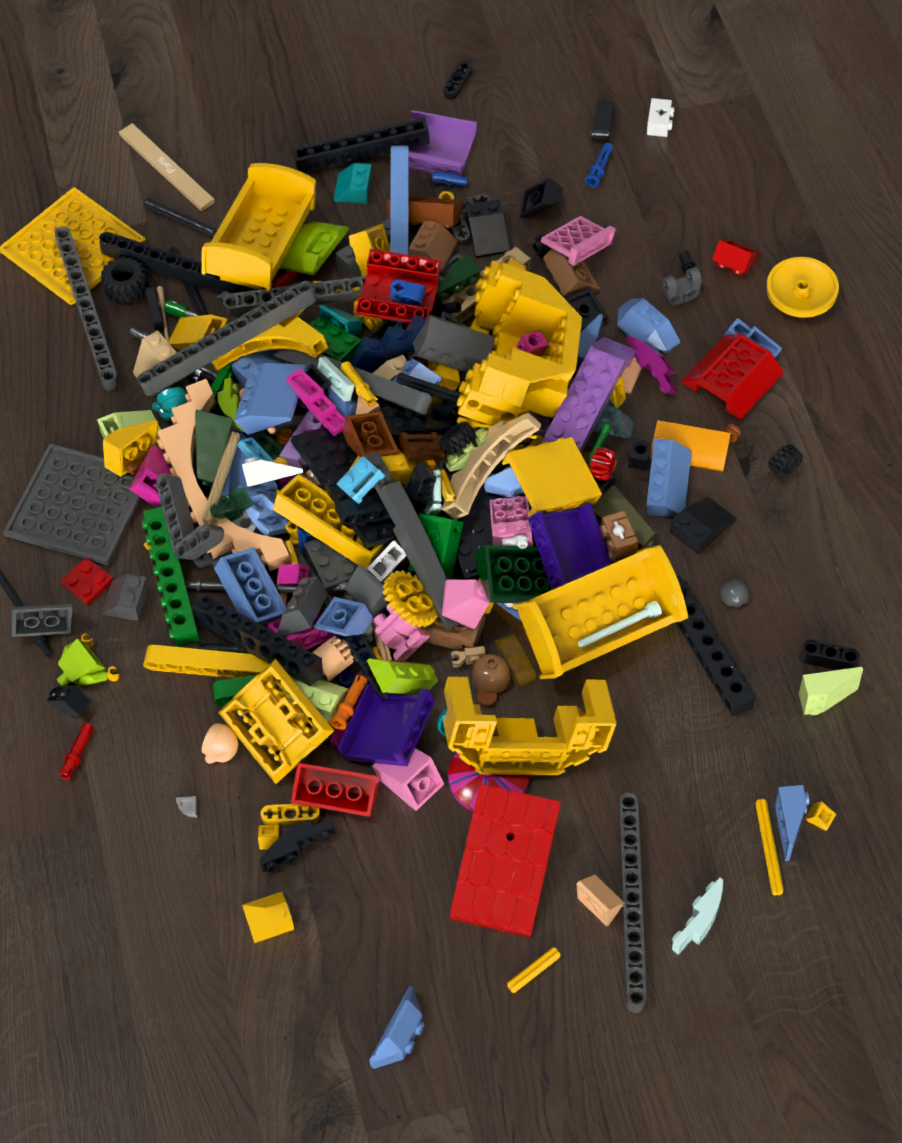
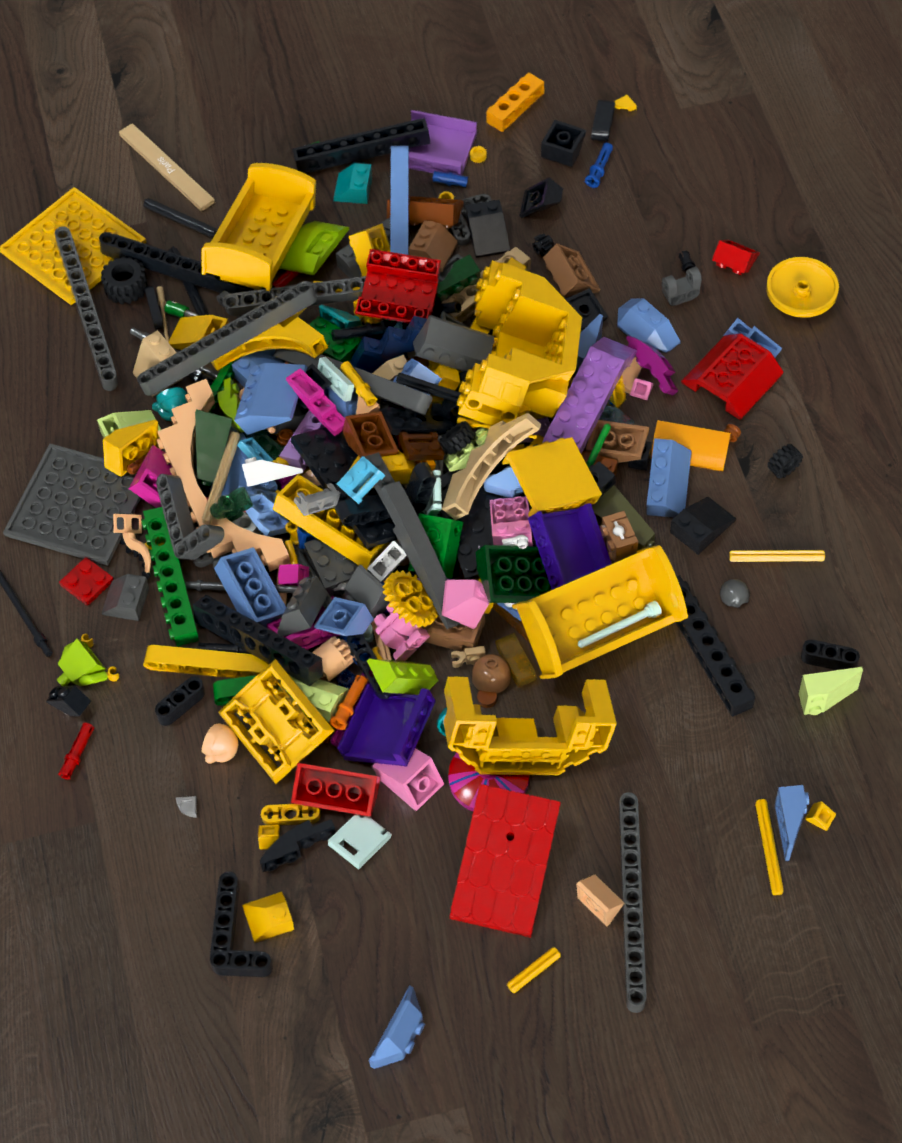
dark grey slope [10,603,72,637] -> none
blue piece [390,280,426,307] -> none
yellow axle [438,469,455,502] -> none
black beam [443,60,472,100] -> none
dark pink brick [516,331,549,356] -> none
bright pink fence [541,216,616,266] -> none
red gear [589,448,615,481] -> none
white brick [647,98,674,137] -> none
light aqua slope [672,878,723,955] -> none
none -> light nougat piece [113,514,151,580]
none -> black beam [155,676,205,726]
none -> black beam [210,871,273,977]
none -> light grey hinge [294,483,341,516]
none -> light aqua container [328,814,392,869]
none -> black pin [331,320,387,341]
none -> yellow tile [470,146,487,163]
none -> light orange brick [486,72,544,132]
none -> black slope [541,120,586,167]
none -> medium nougat slope [586,420,649,463]
none -> yellow tile [615,95,637,111]
none -> bright pink slope [630,378,654,400]
none -> yellow axle [729,550,825,562]

